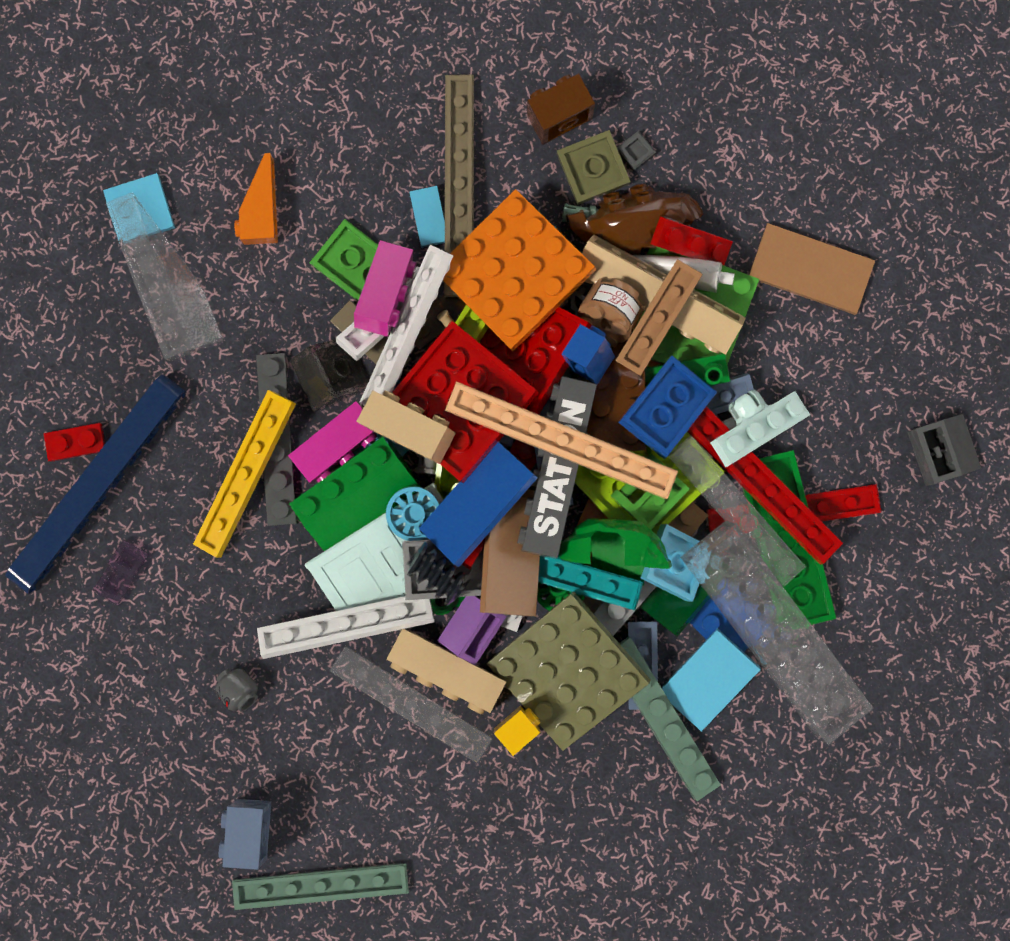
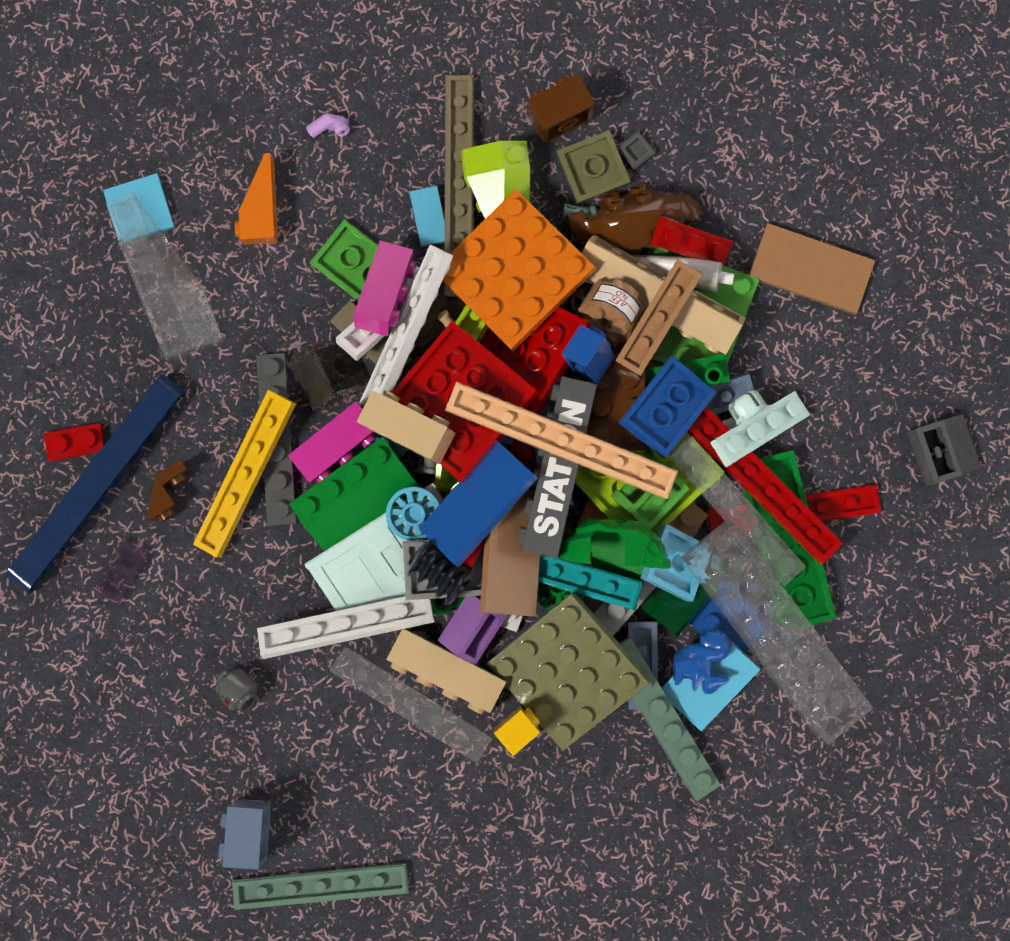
none -> reddish brown slope [147,460,191,523]
none -> lavender arm [306,113,350,138]
none -> lime wedge [461,141,530,219]
none -> blue animal [673,629,732,694]

